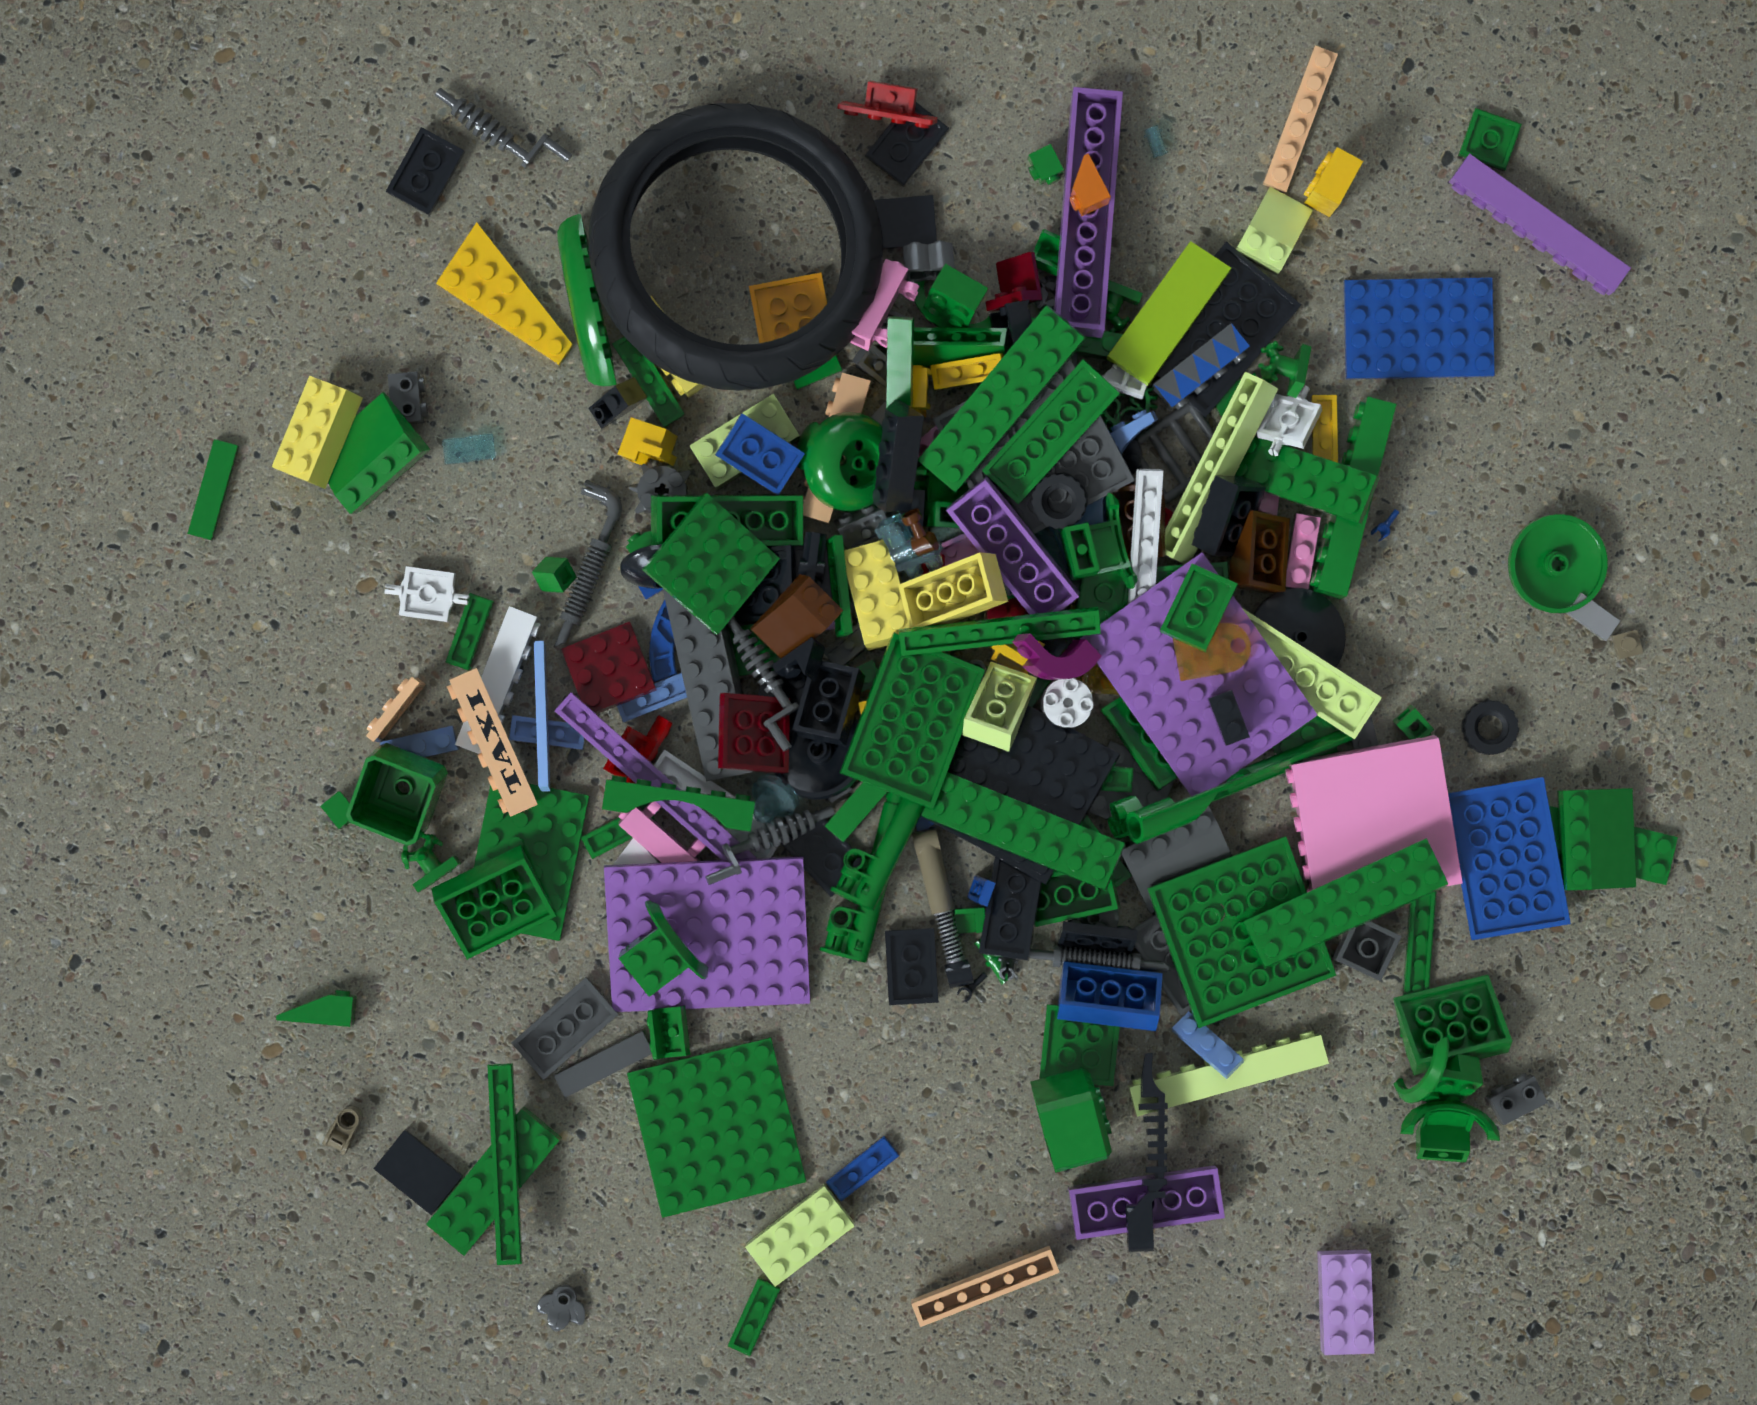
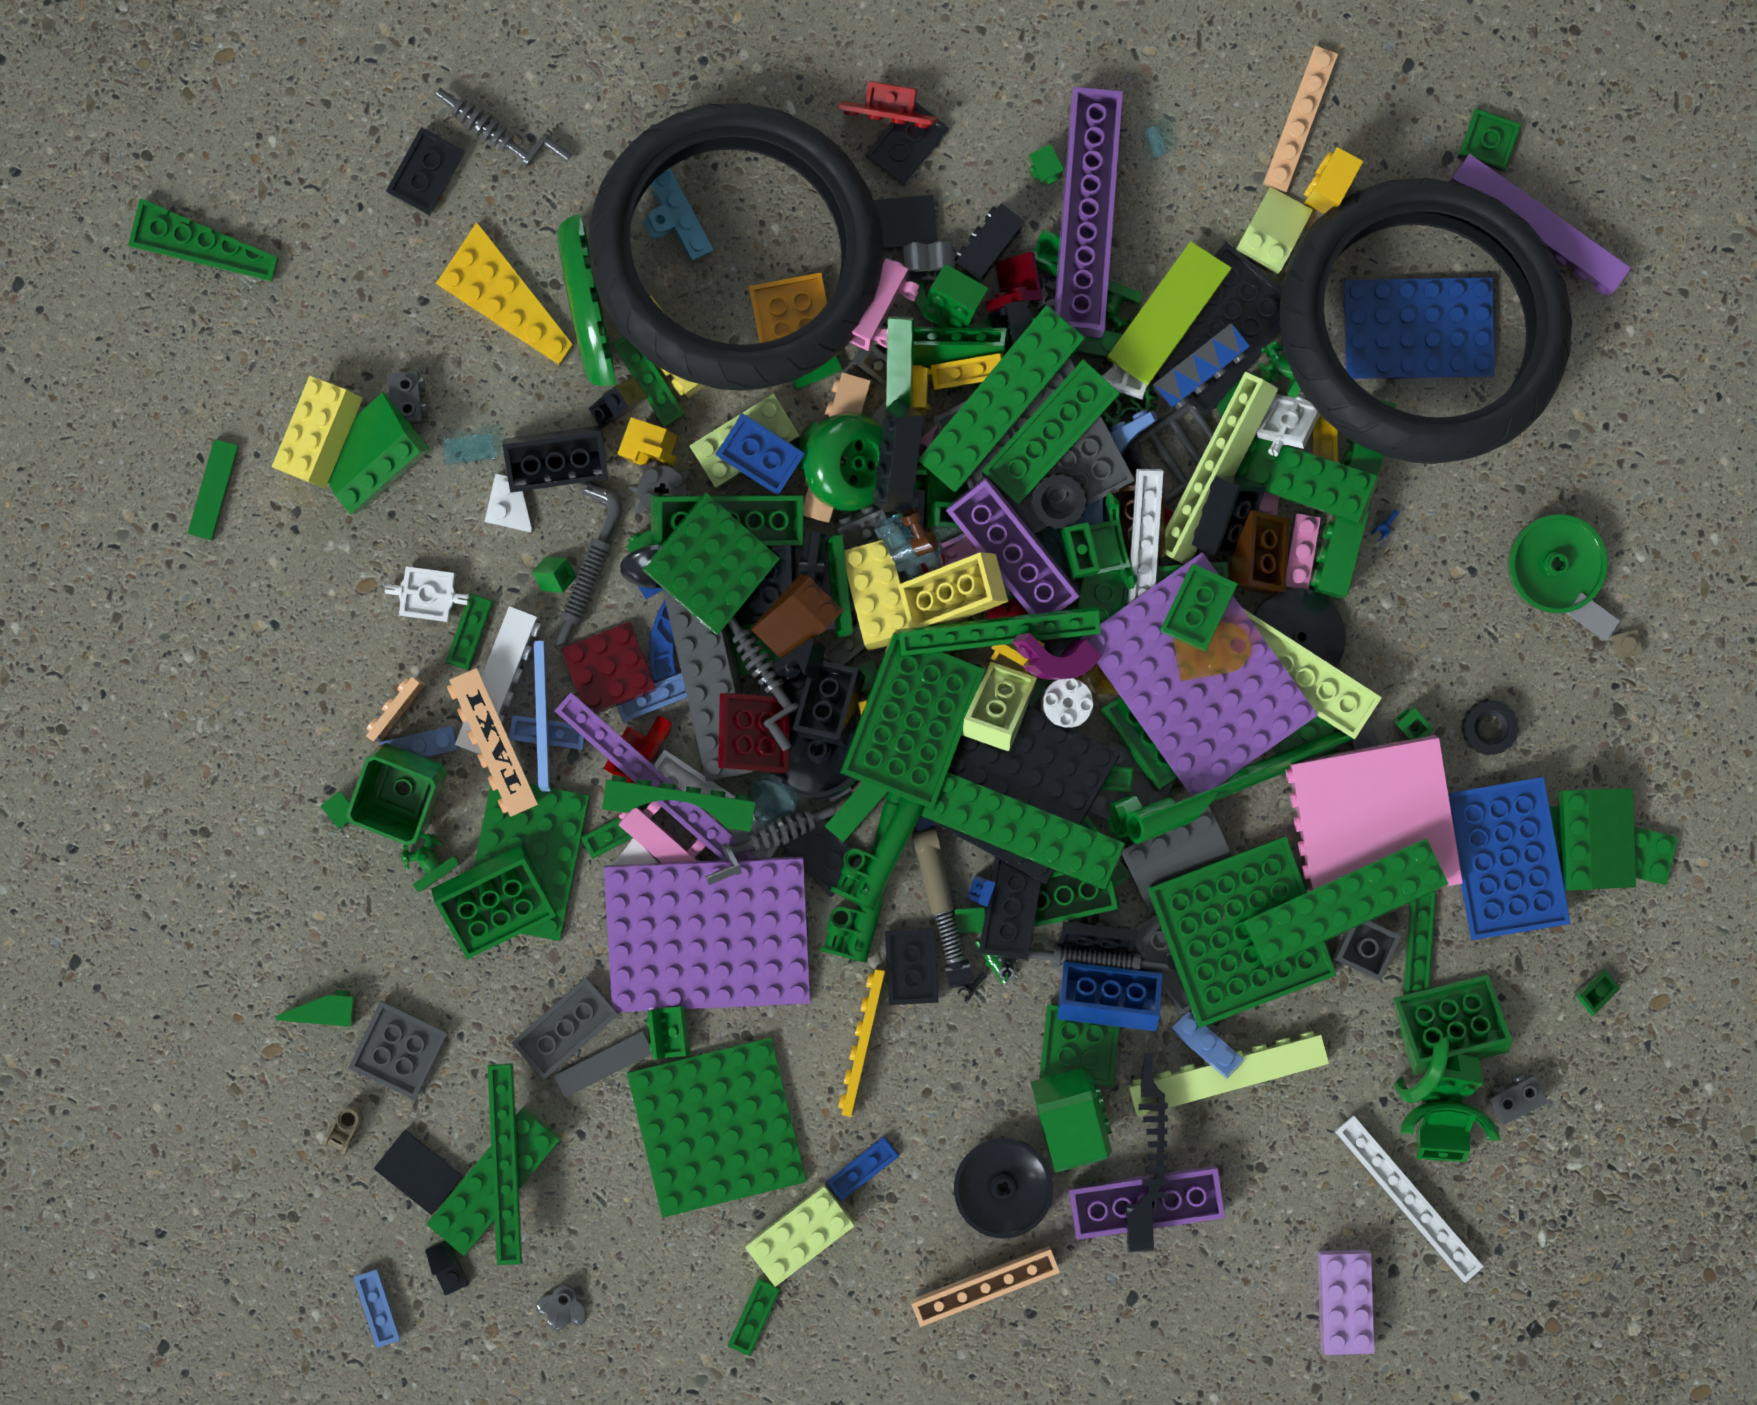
green piece [618,901,709,997] -> none
orange slope [1069,153,1111,216] -> none
black brick [1207,689,1250,746] -> none
none -> green wing [128,199,279,282]
none -> dark grey plate [348,1000,449,1100]
none -> medium blue plate [353,1268,401,1348]
none -> black slope [425,1241,469,1296]
none -> white wing [484,474,532,533]
none -> black slope [502,425,608,493]
none -> medium azure plate [643,168,714,262]
none -> yellow plate [838,968,885,1117]
none -> black brick [954,203,1025,283]
none -> black dish [954,1138,1053,1239]
none -> black tyre [1279,178,1572,464]
none -> white plate [1334,1115,1483,1283]
none -> green slope [1574,969,1620,1016]

